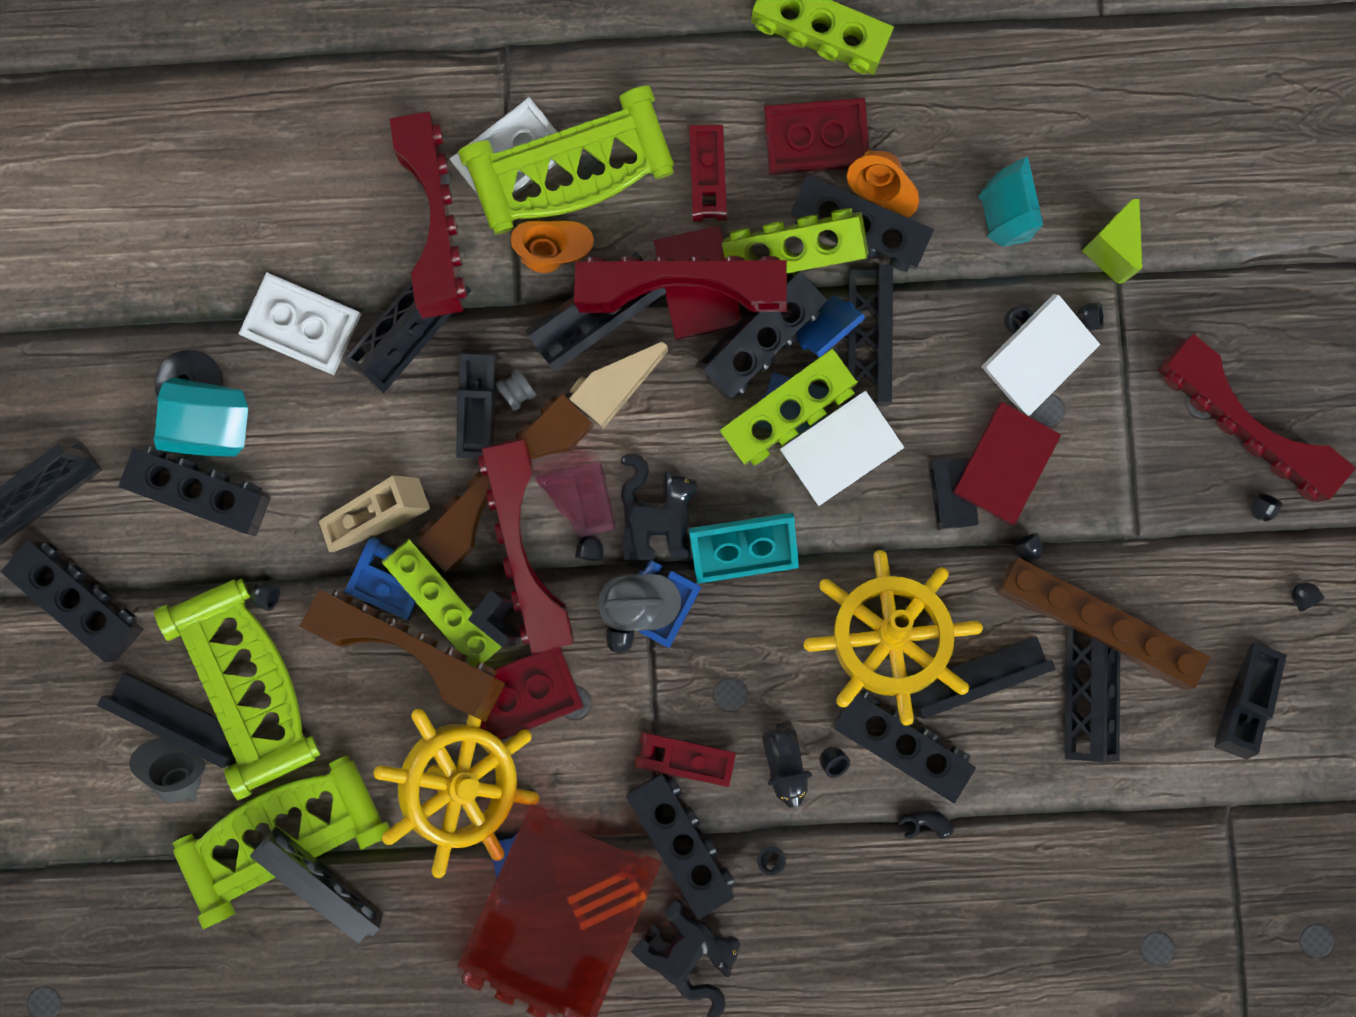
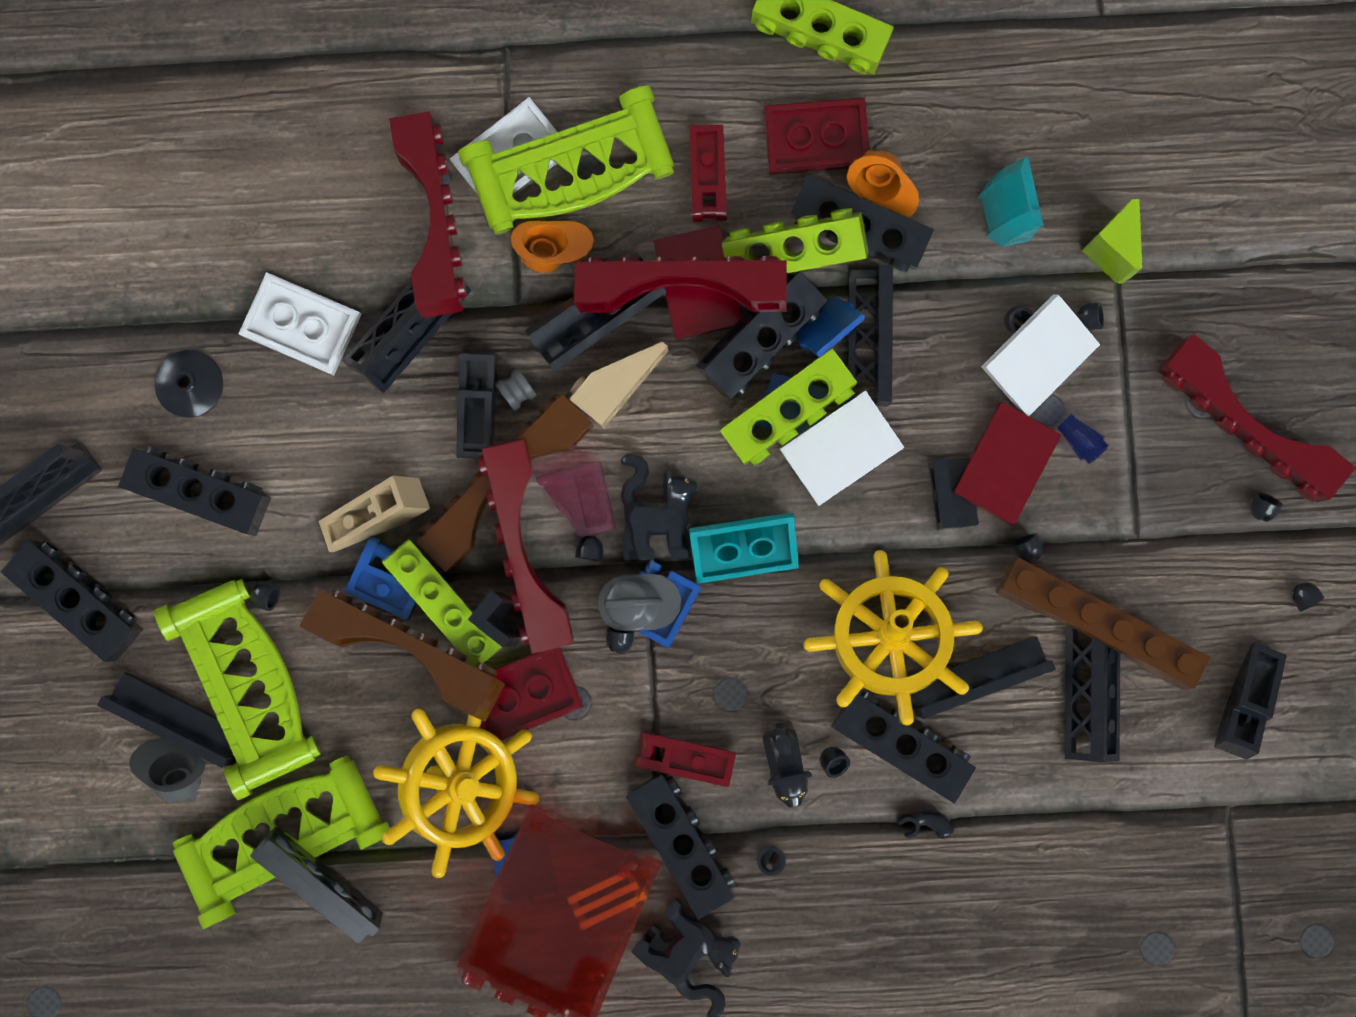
teal slope [153,378,249,457] -> none
none -> clear blue cone [1057,414,1110,465]

